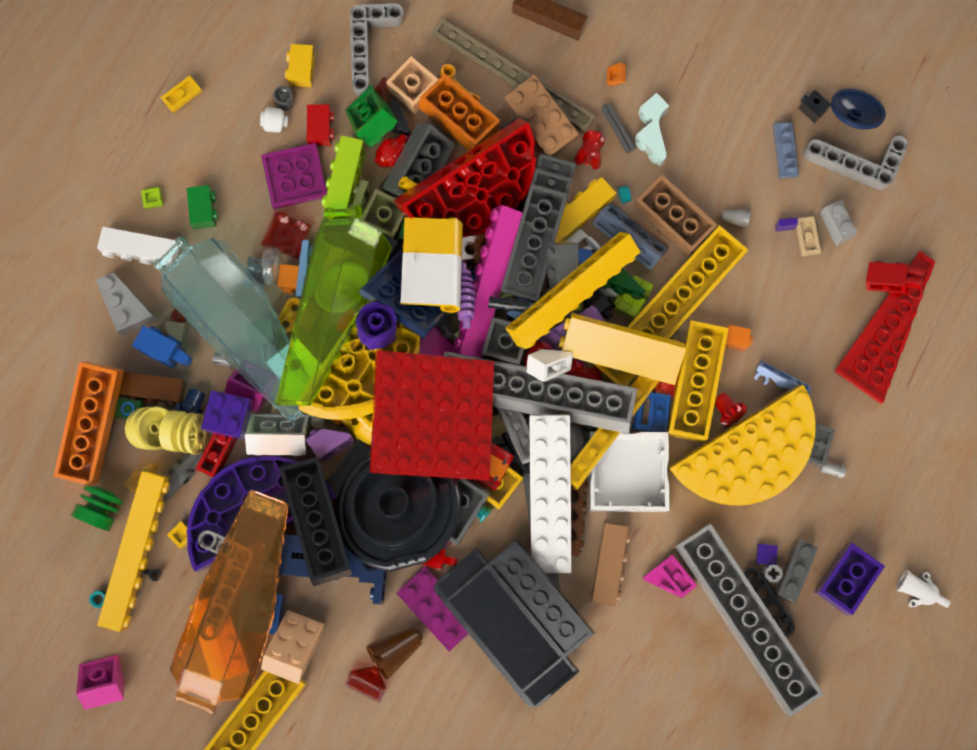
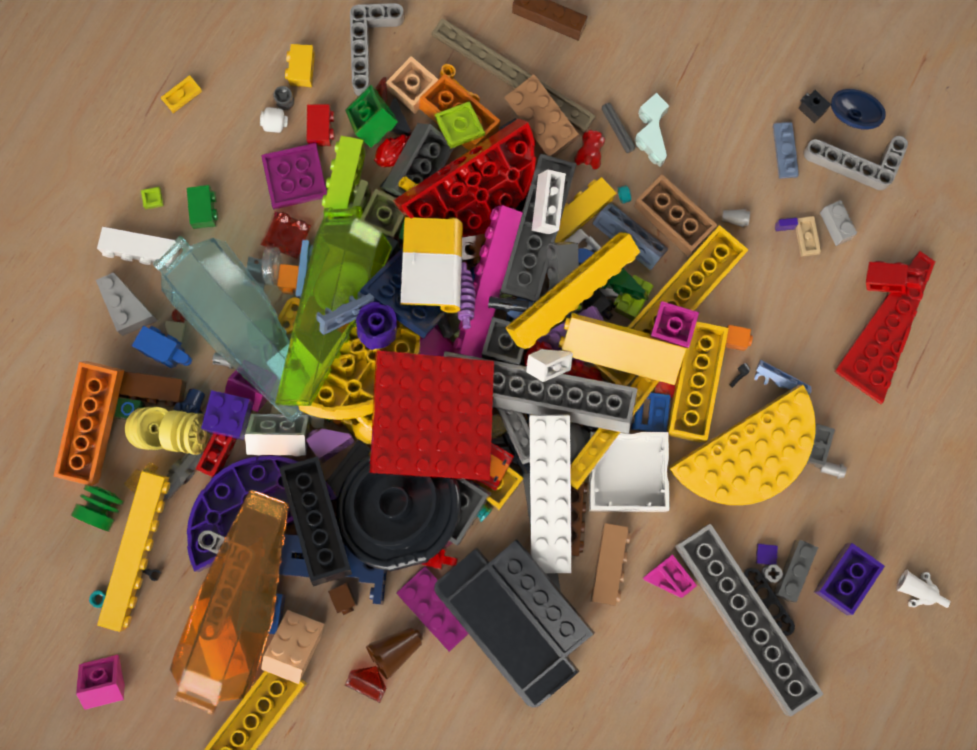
yellow plate [167,521,195,549] -> none
orange plate [607,62,626,86] -> none
red gear [714,393,748,427] -> none
none -> sand blue plate [316,292,374,335]
none -> reddish brown brick [328,583,357,615]
none -> lime tile [435,101,485,149]
none -> white brick [532,170,566,234]
none -> dark pink slope [651,301,699,348]
none -> black hand [729,363,750,388]

